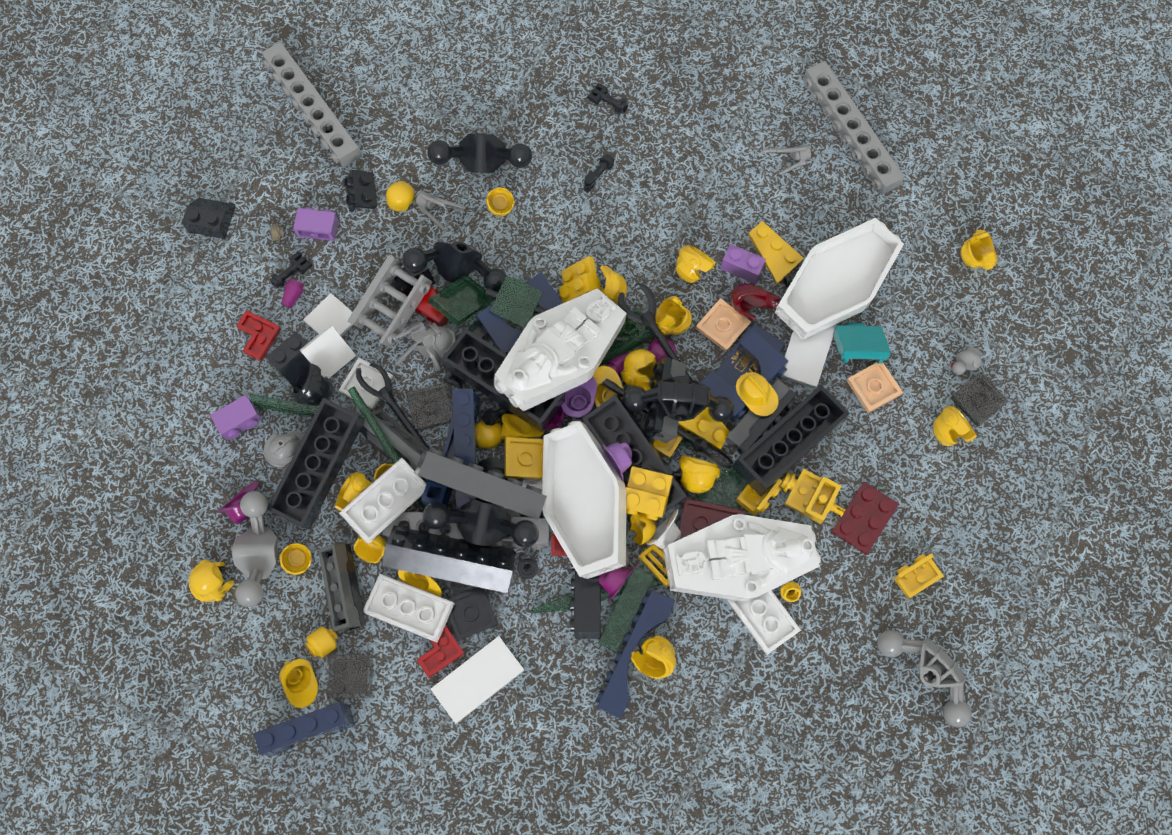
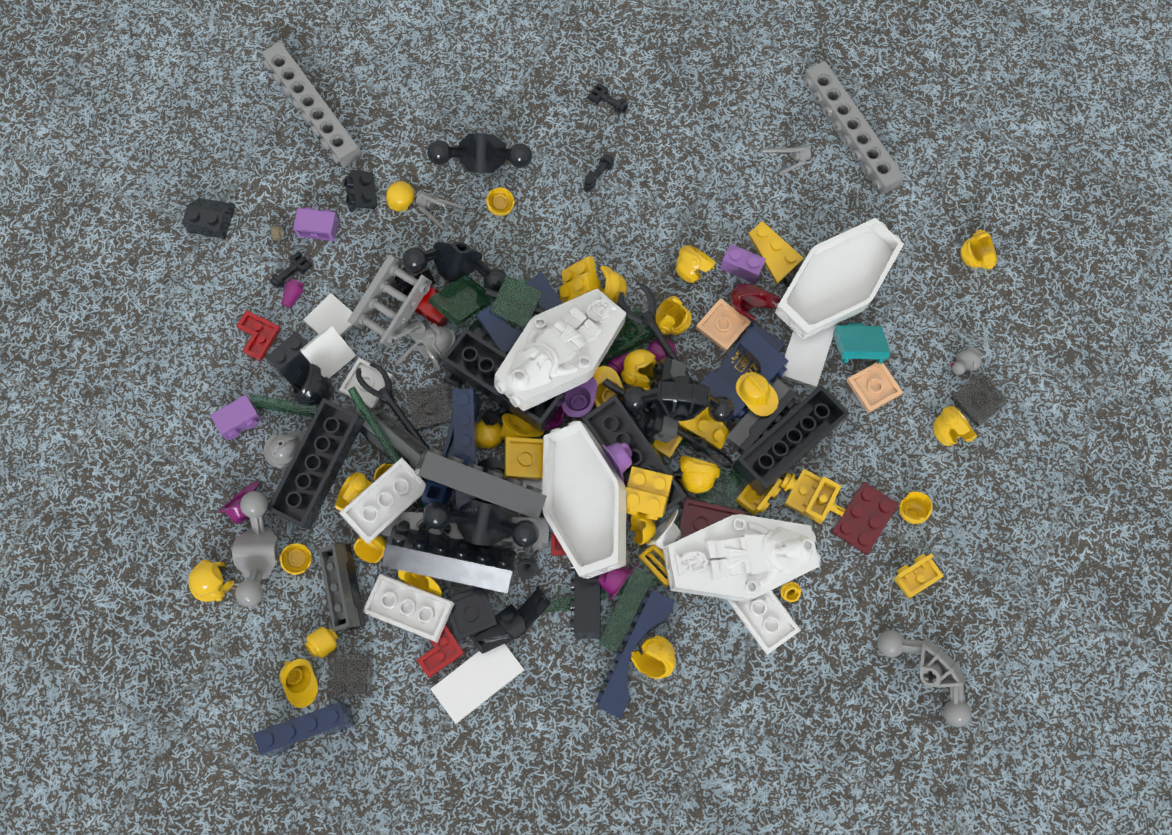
none -> black plate [469,586,551,654]
none -> yellow hair [899,491,933,524]

